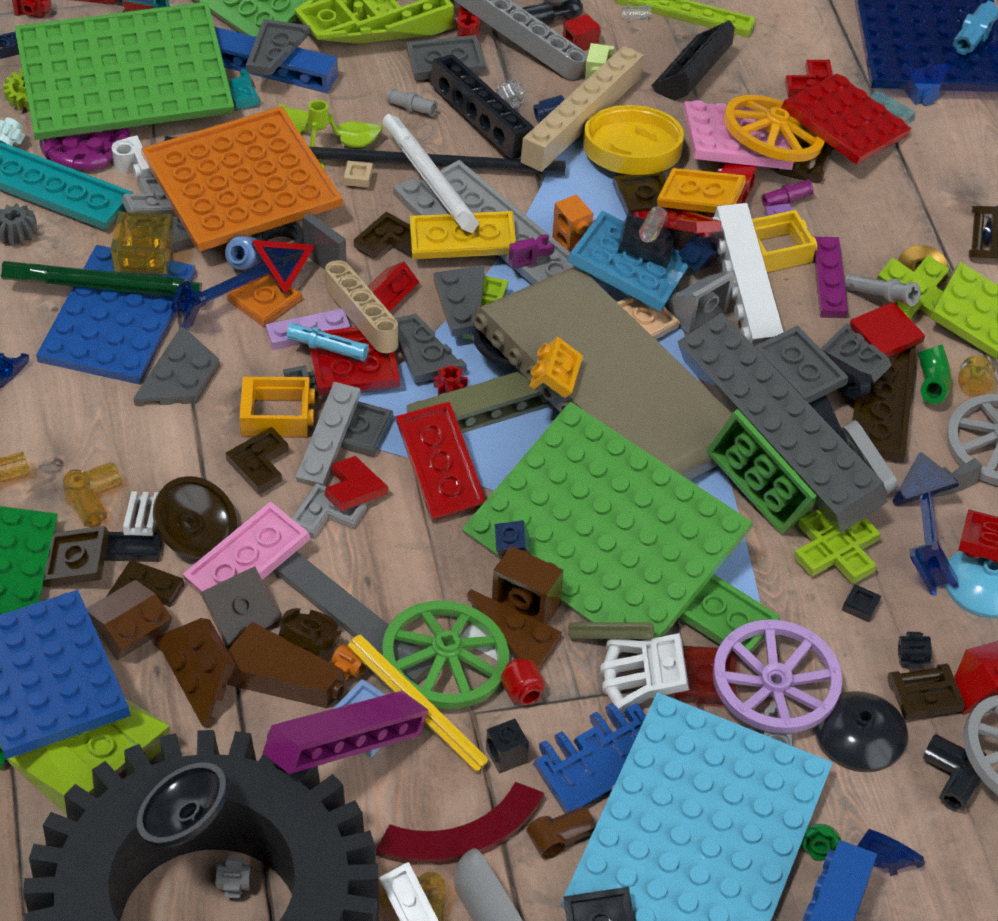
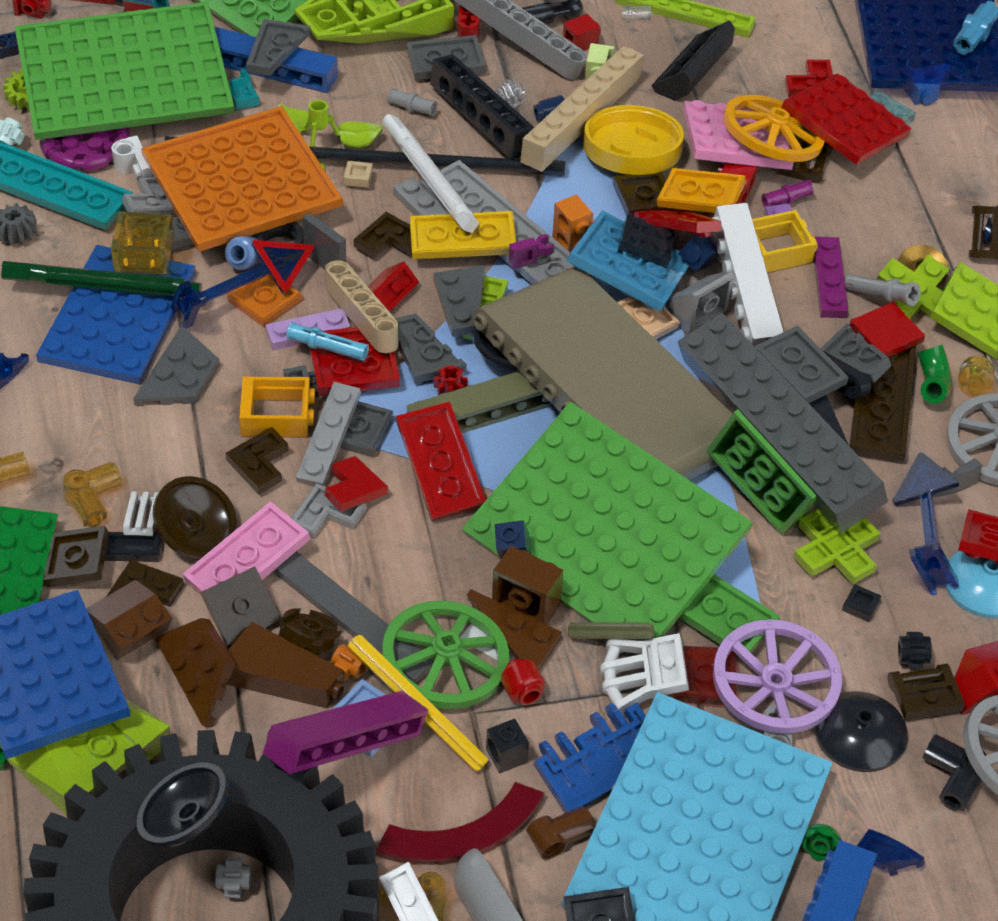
light orange bracket [529,337,583,398] -> none
clear cylinder [639,207,667,242] -> none
light grey beam [842,420,899,495] -> none

